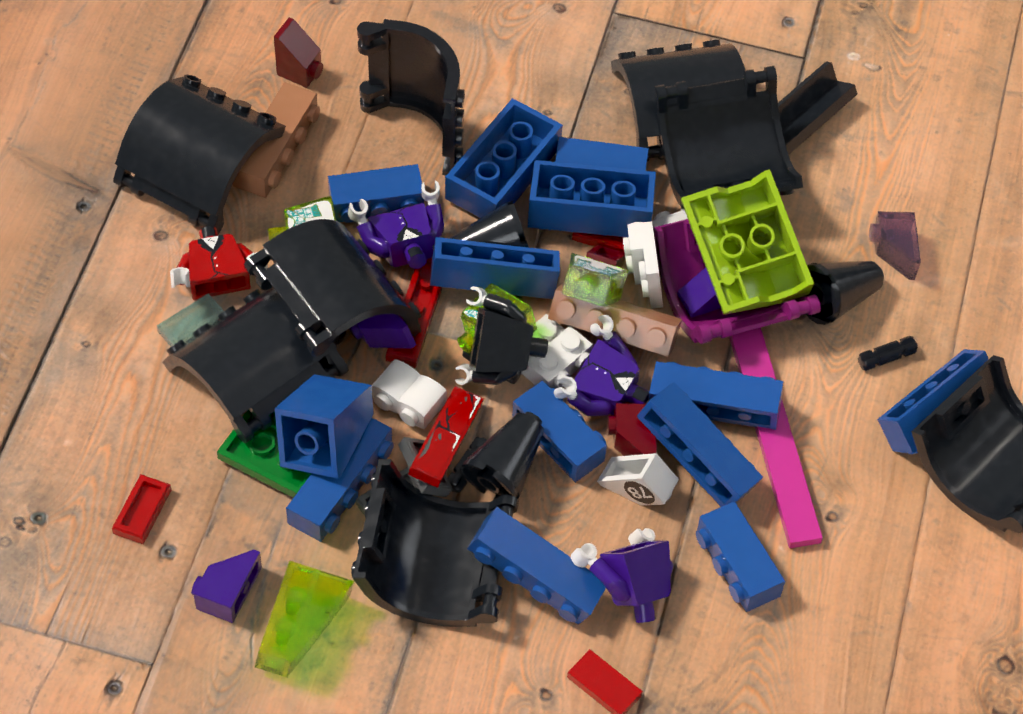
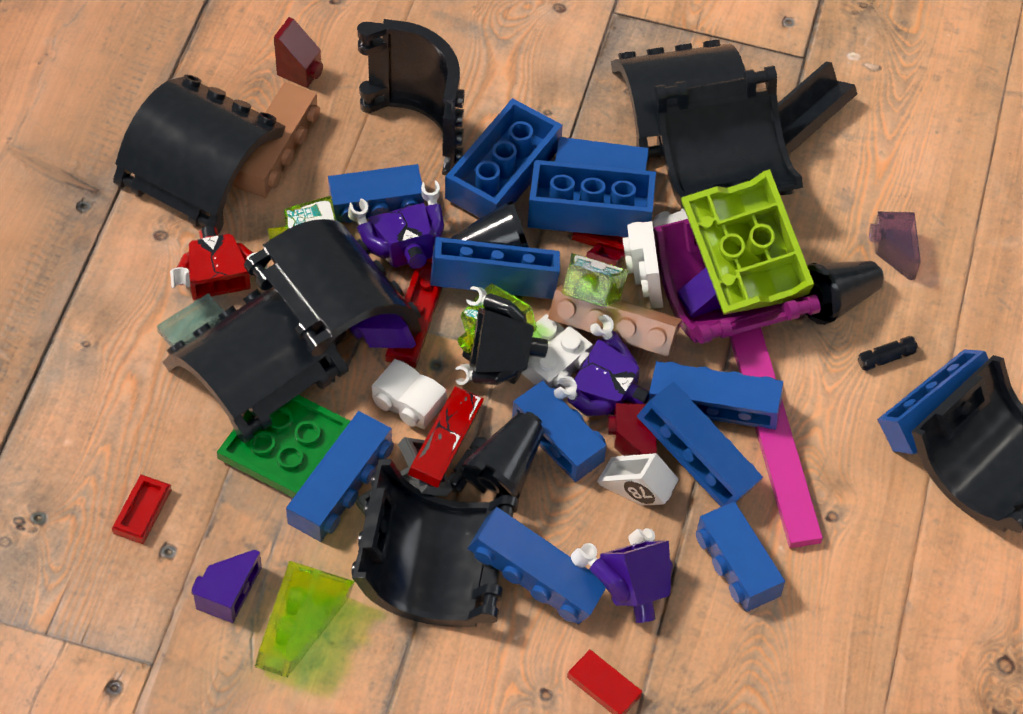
blue slope [275,374,374,478] -> none

